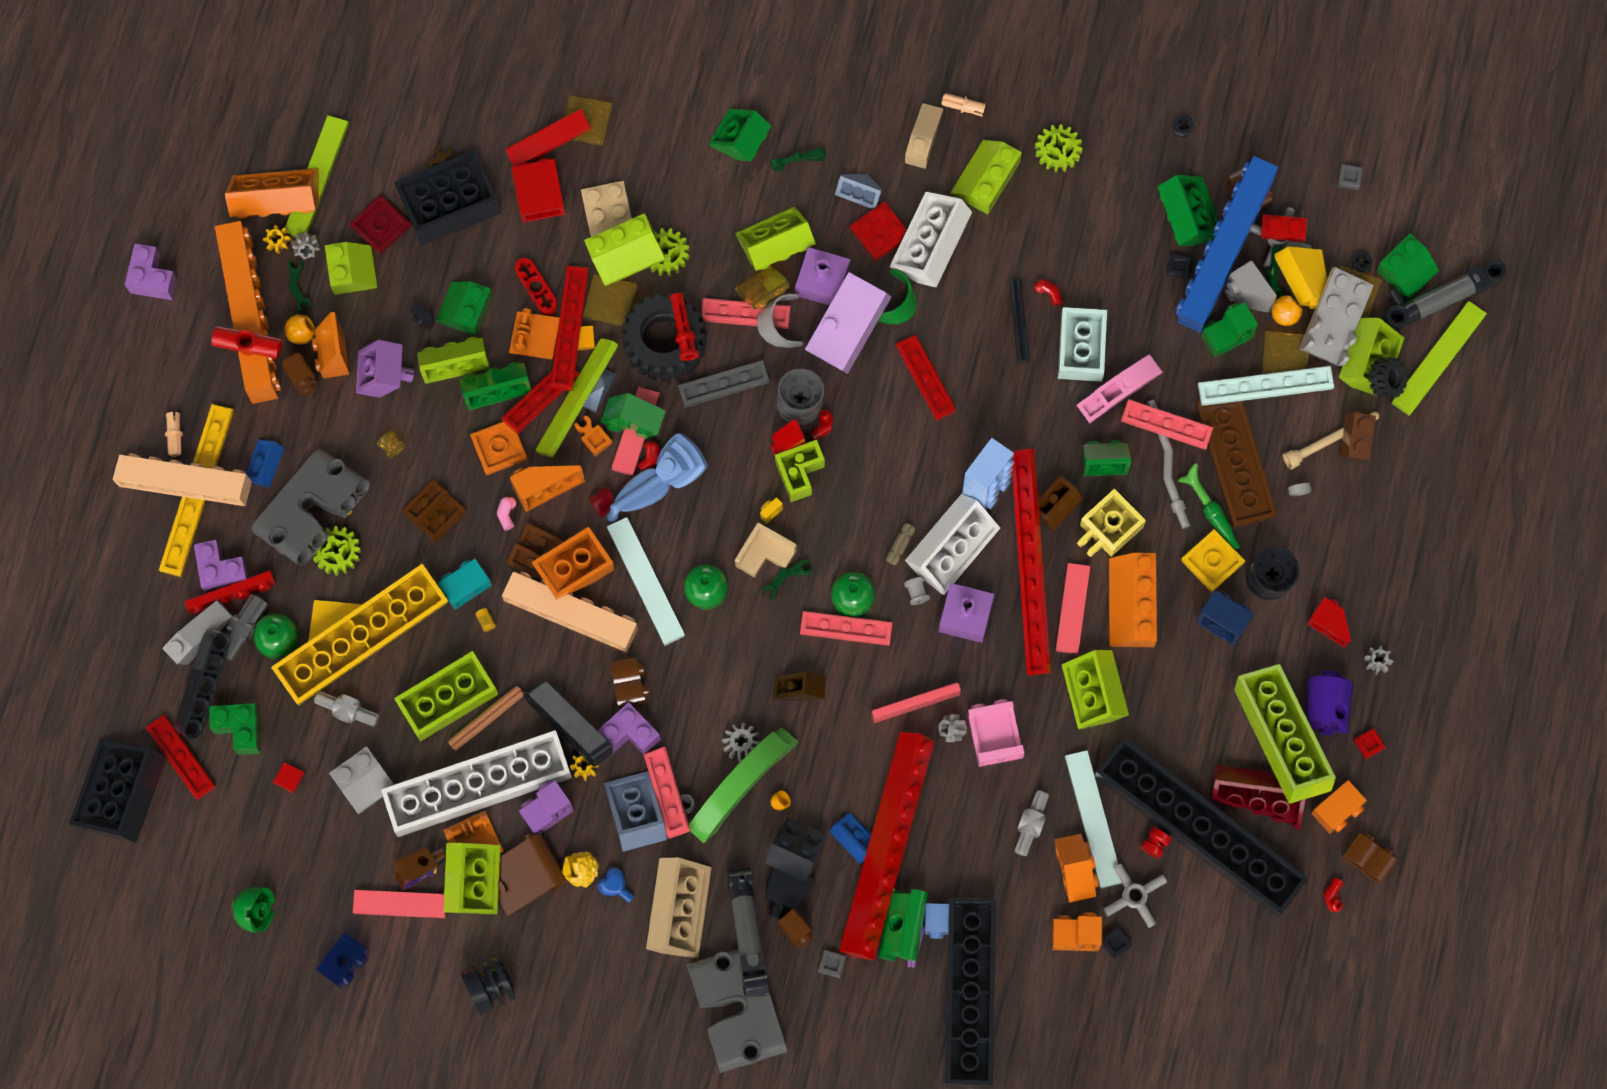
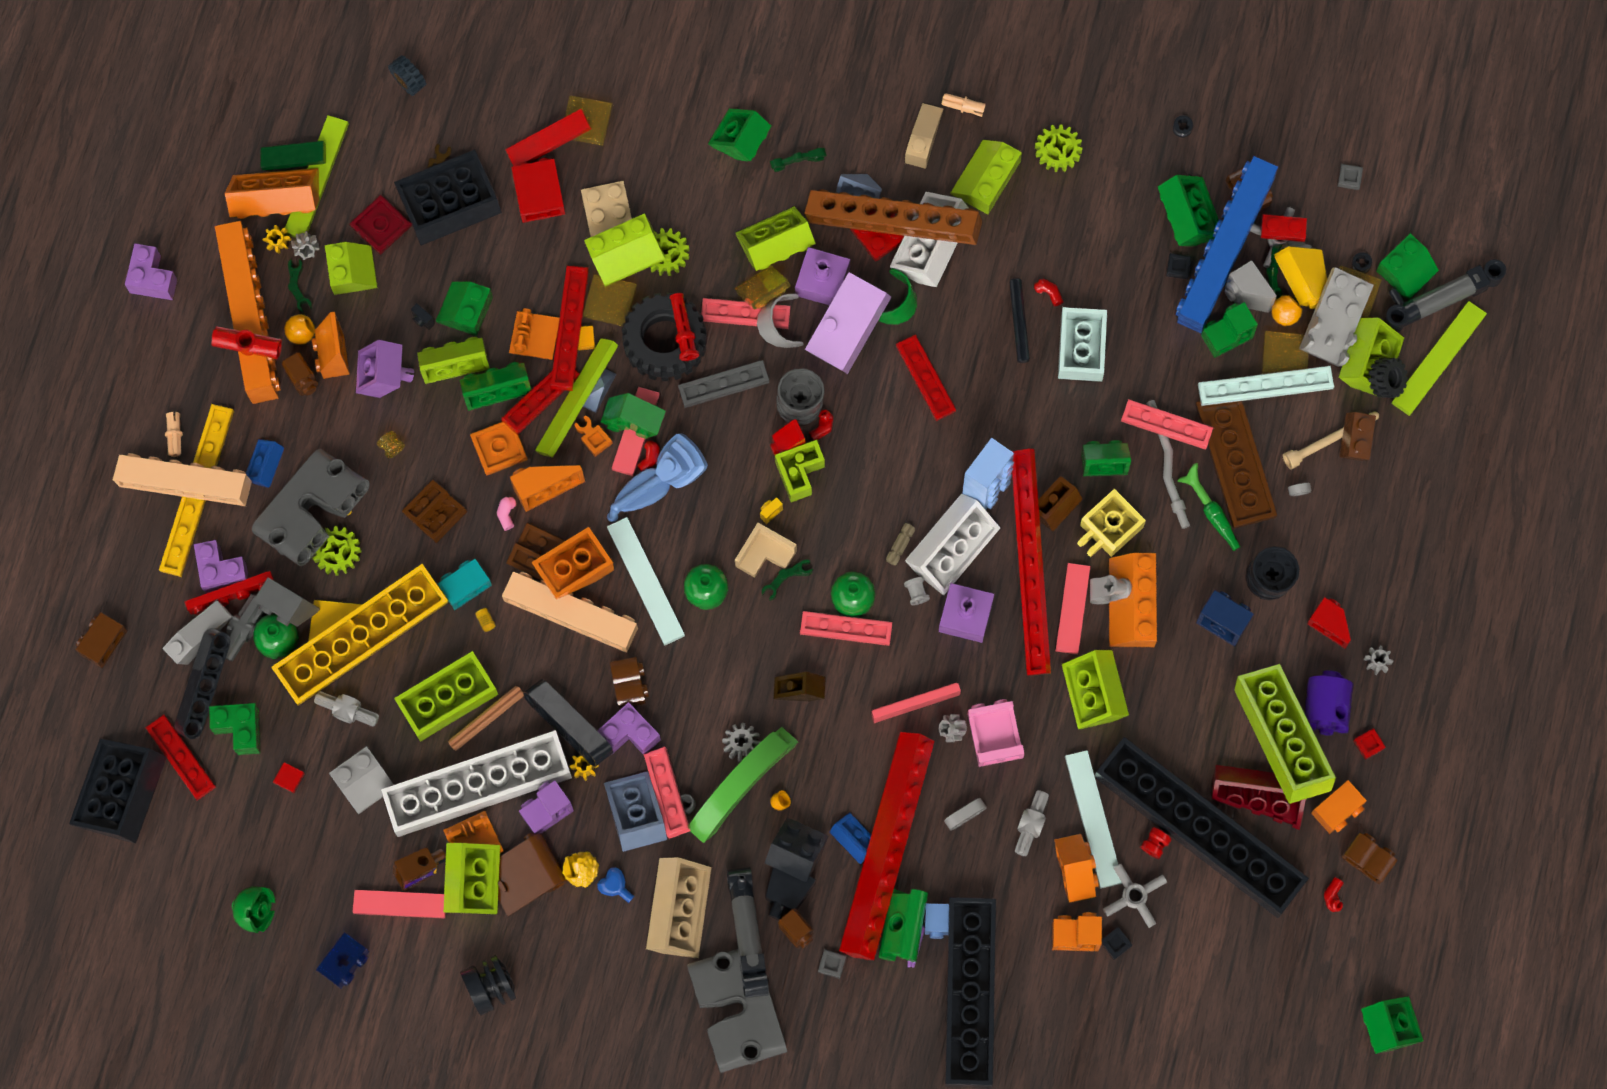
red beam [515,258,557,316] -> none
dark red tile [589,487,615,518] -> none
bright pink slope [1077,354,1163,423] -> none
yellow plate [1181,529,1245,592] -> none
none -> reddish brown brick [75,612,127,668]
none -> dark grey slope [254,577,320,627]
none -> dark green tile [260,141,326,171]
none -> black wheel [388,55,426,96]
none -> dark orange brick [804,189,982,245]
none -> light grey beam [944,798,987,831]
none -> light grey piece [1090,575,1132,604]
none -> green slope [1361,996,1423,1054]

